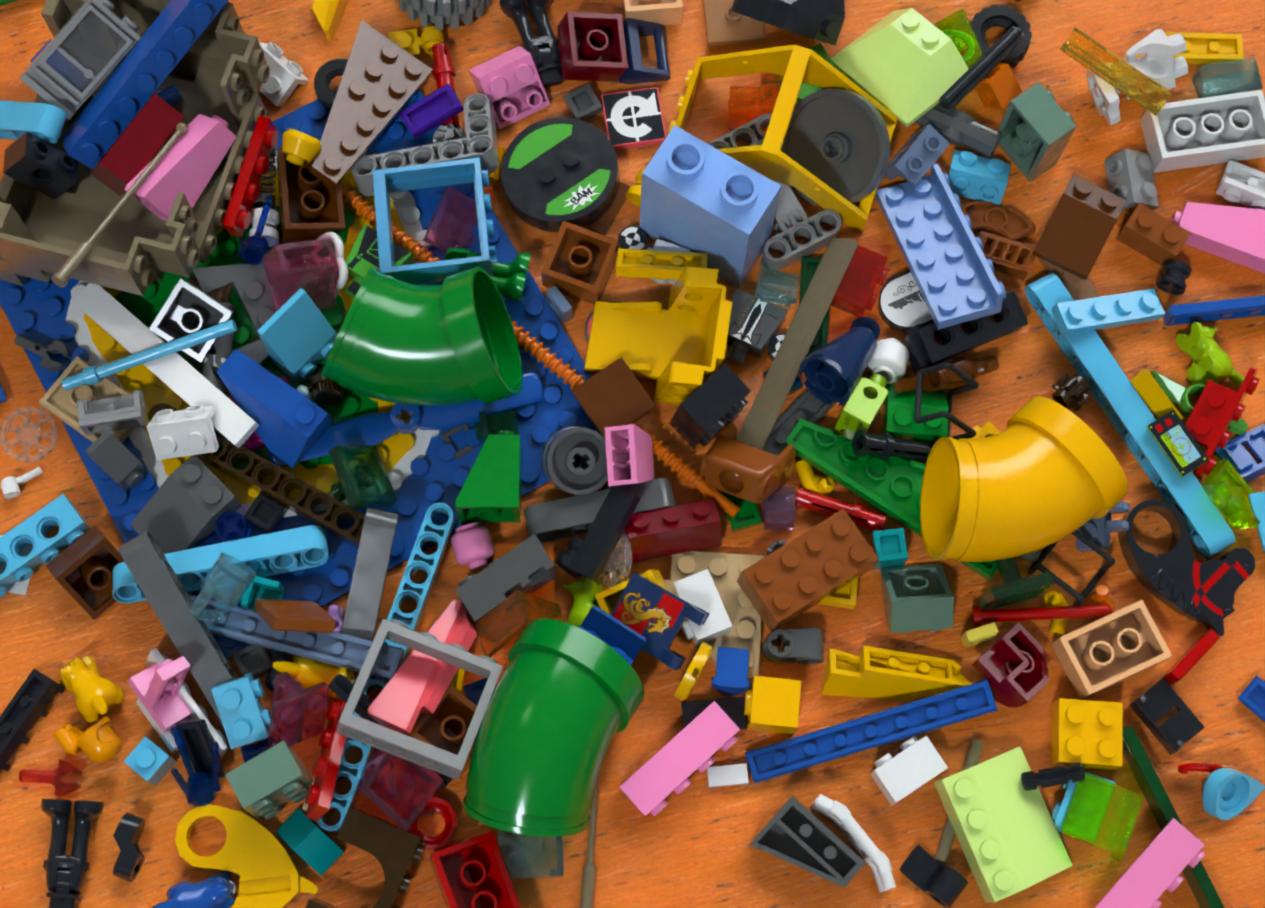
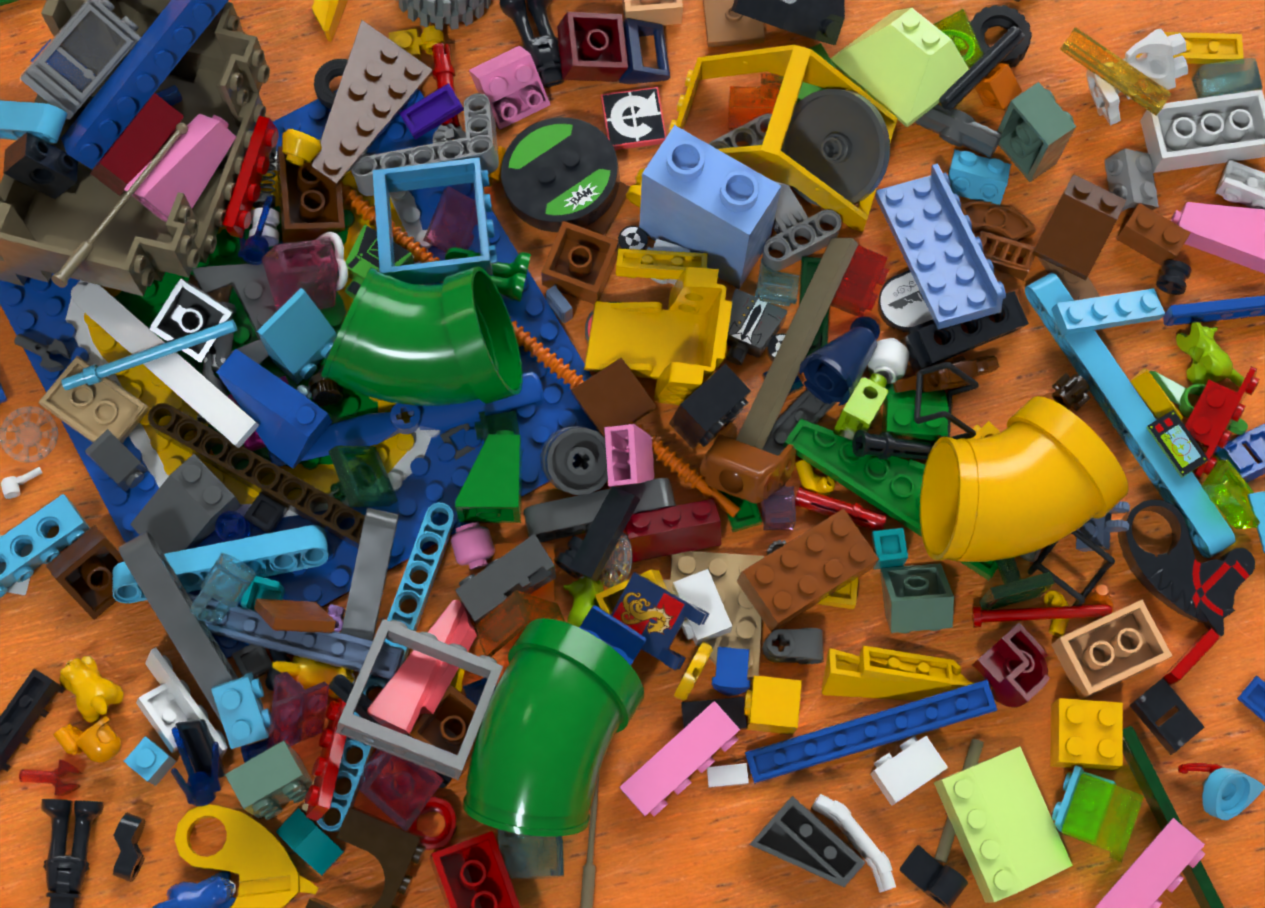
light grey hinge [77,390,148,435] -> none
bright pink bracket [128,656,192,733] -> none
white bracket [147,404,219,460] -> none
white bracket [259,42,309,107] -> none
dark grey plate [563,83,602,121] -> none
sand blue bracket [884,124,949,186] -> none
light yellow tile [960,622,998,648] -> none
black axle [1021,762,1085,791] -> none

